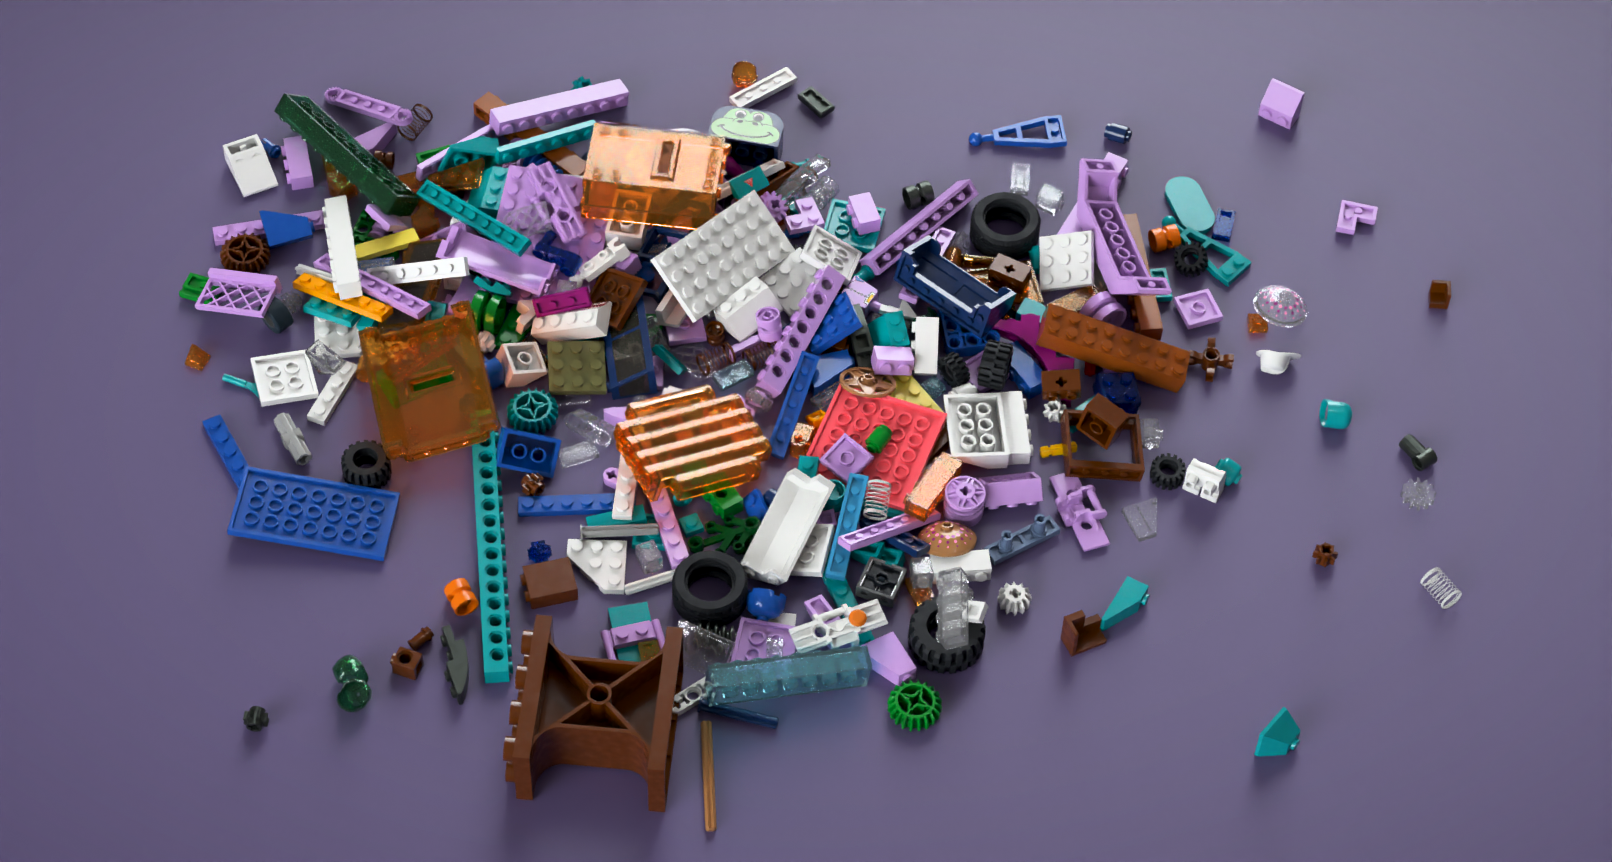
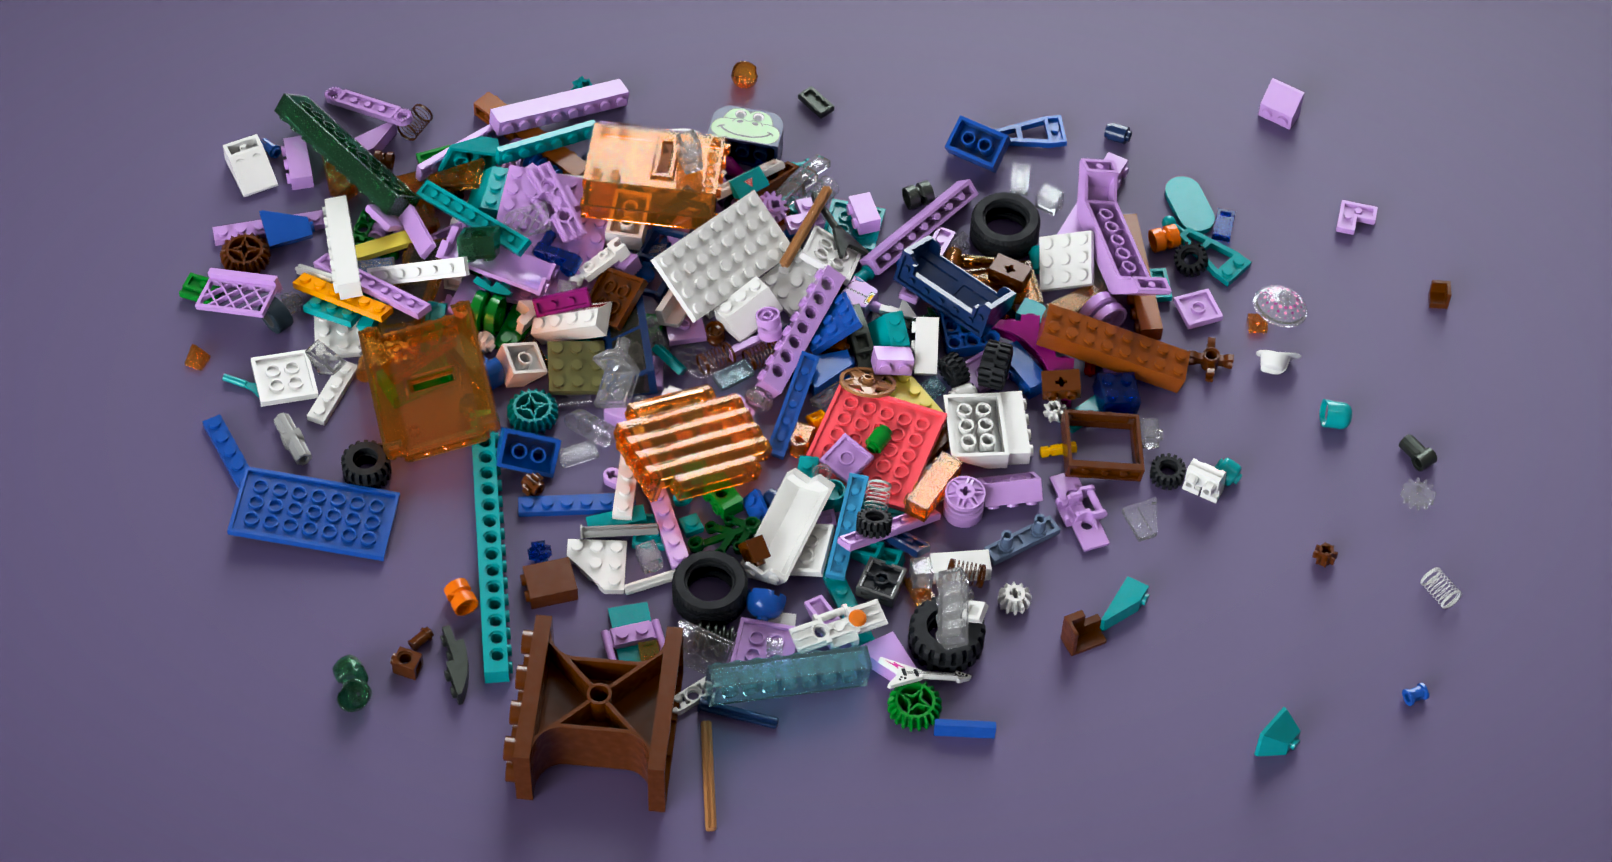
pearl dark grey gear [243,706,269,732] -> none
white plate [729,67,797,108] -> none
medium nougat dish [918,521,977,557] -> none
reddish brown brick [1076,393,1129,450] -> none
none -> lavender tile [398,205,436,260]
none -> clear green slope [456,226,501,262]
none -> clear plate [592,337,640,408]
none -> clear brick [676,129,703,175]
none -> reddish brown brick [738,535,771,567]
none -> medium nougat axle [780,186,832,268]
none -> pearl dark grey piece [811,191,869,259]
none -> clear piece [812,464,832,480]
none -> black tyre [856,507,893,539]
none -> white piece [878,657,972,689]
none -> blue tile [934,719,996,739]
none -> blue brick [945,115,1011,173]
none -> reddish brown piece [946,558,986,588]
none -> blue bush [1402,682,1429,706]

